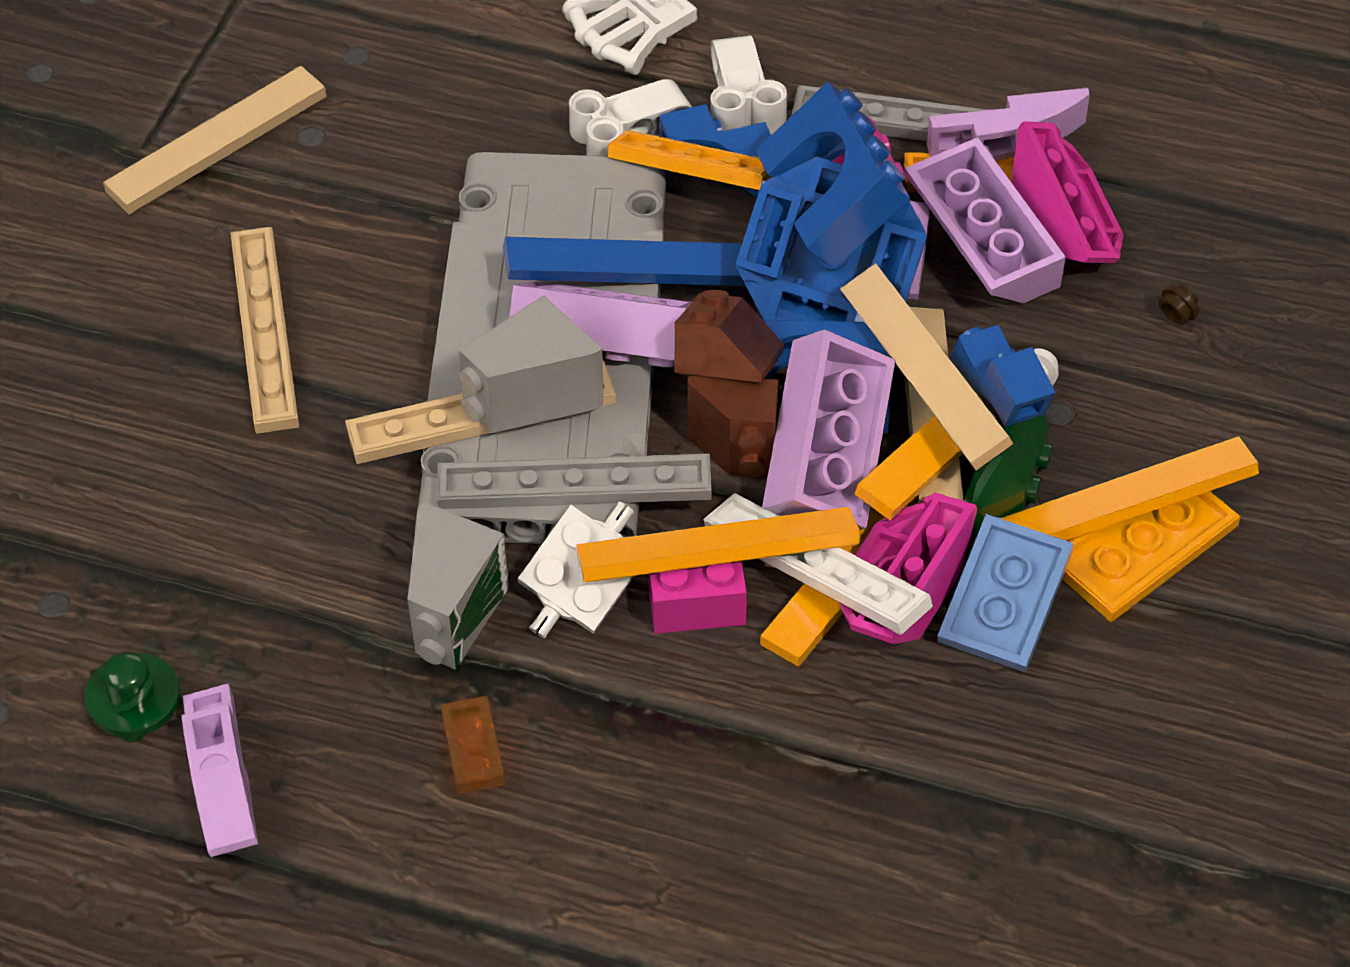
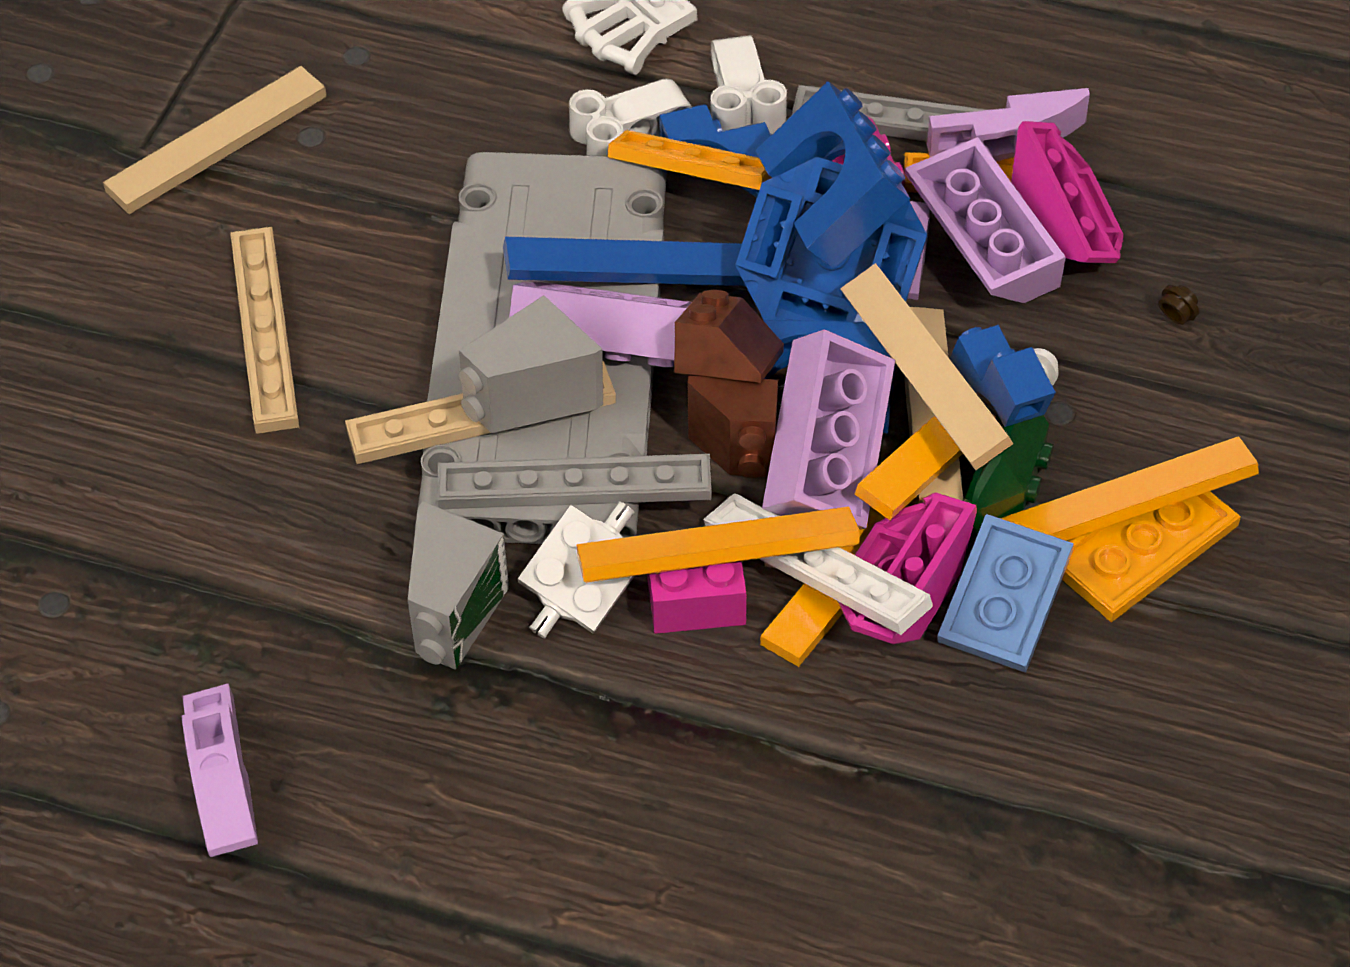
dark green plate [84,652,182,743] -> none
clear orange plate [440,696,505,794] -> none

